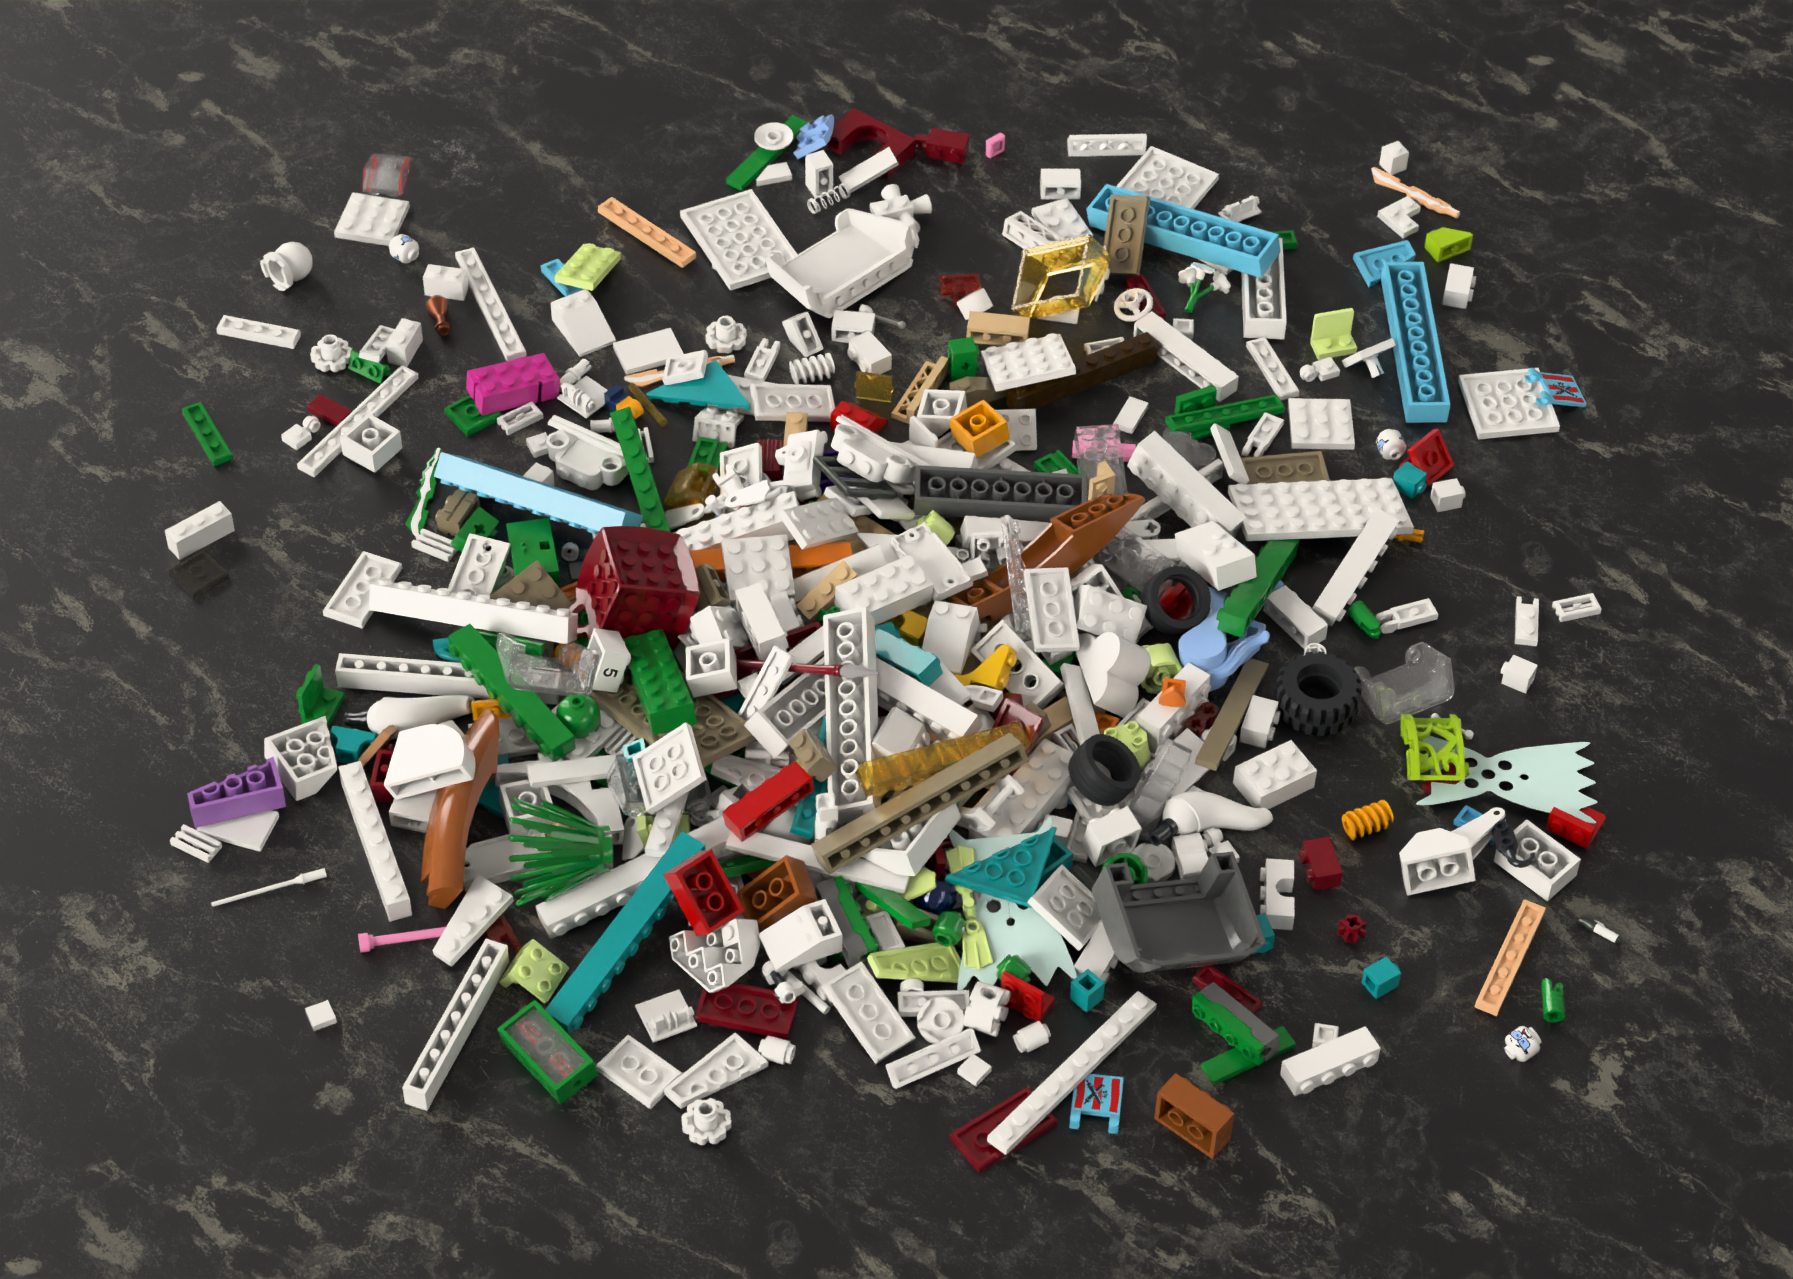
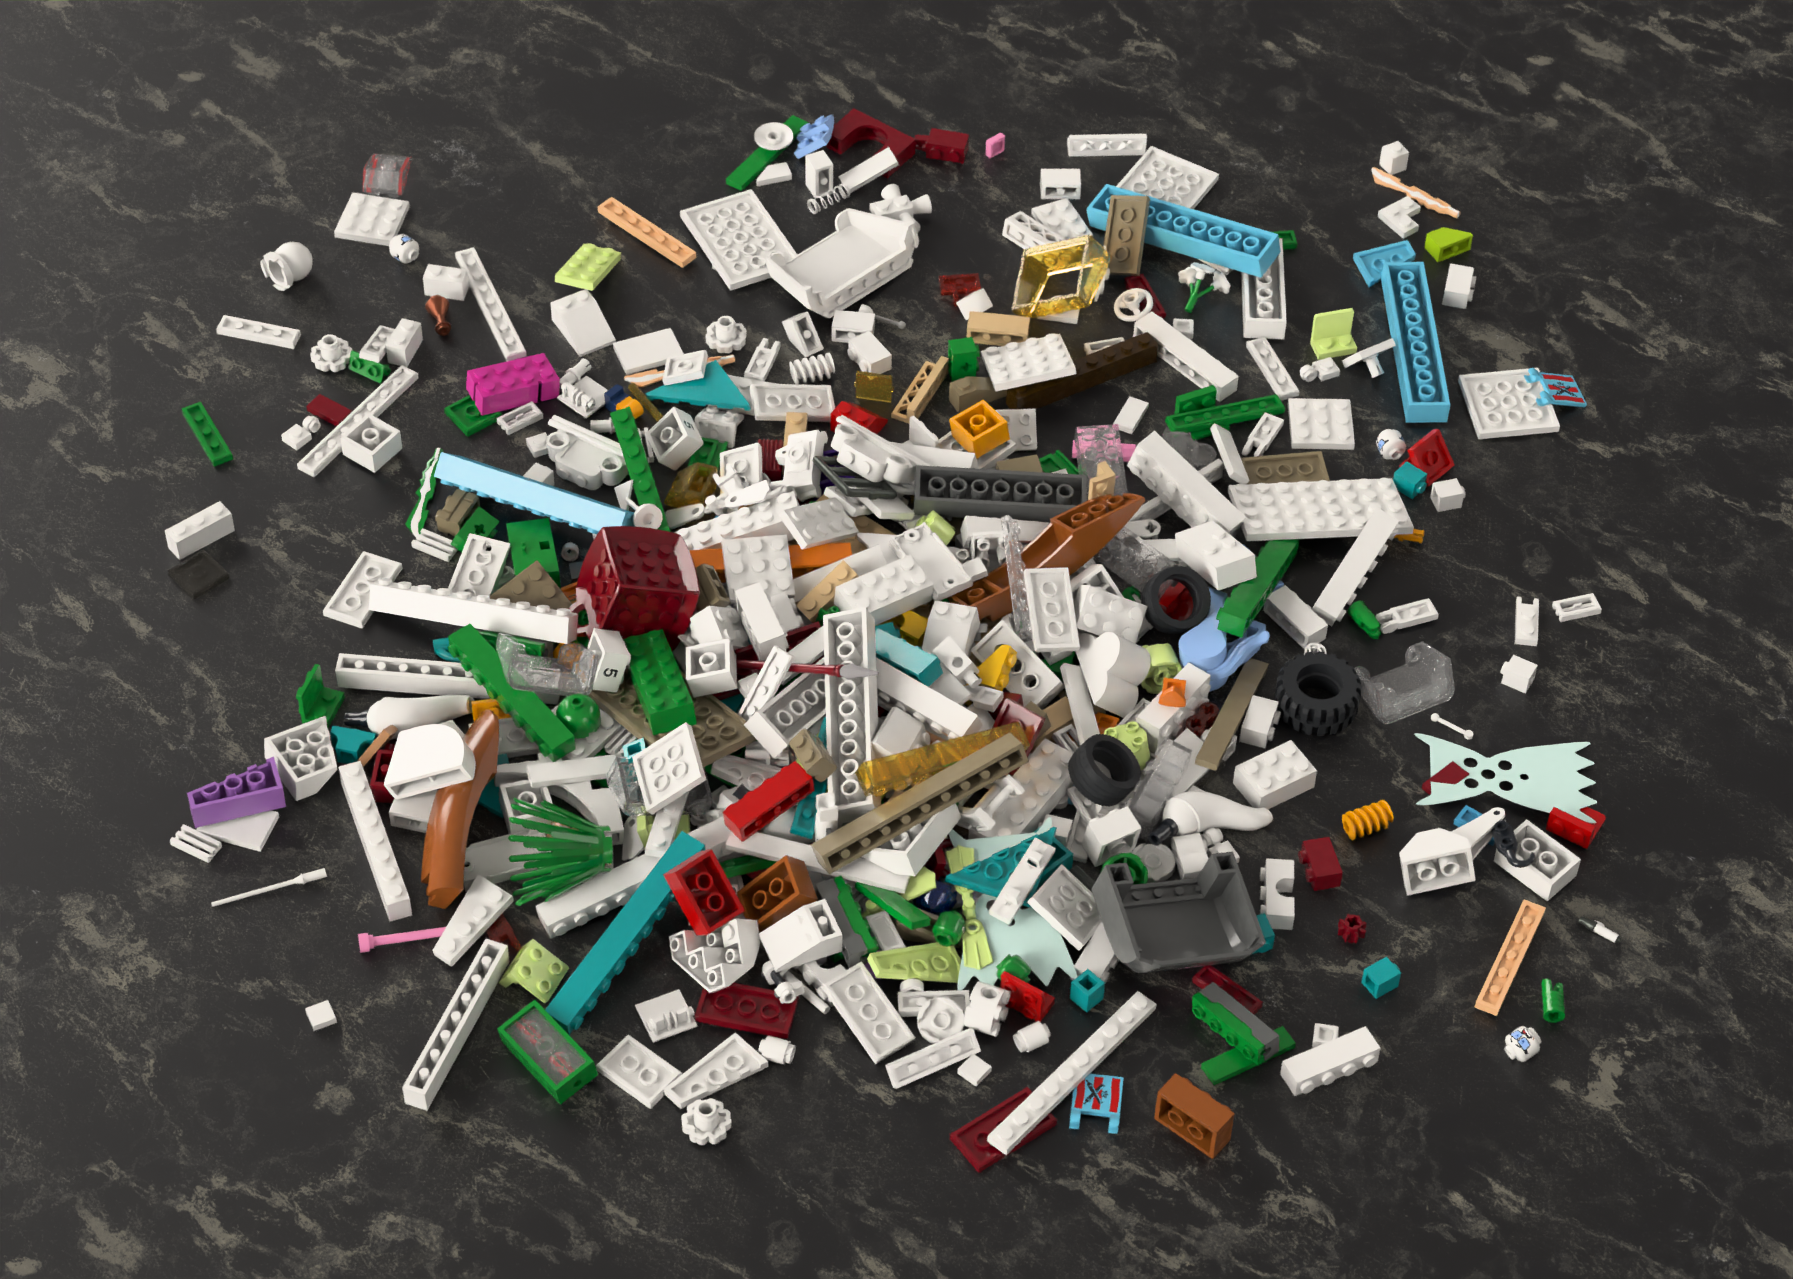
medium azure hinge [540,259,584,297] -> none
white slope [917,389,968,437] -> none
white hinge [1218,196,1262,222] -> none
lime fence [1401,714,1469,781] -> none
none -> white piece [614,480,662,529]
none -> white brick [646,407,704,471]
none -> white torso [933,636,982,688]
none -> white hinge [989,838,1056,925]
none -> dark tan hinge [996,454,1043,472]

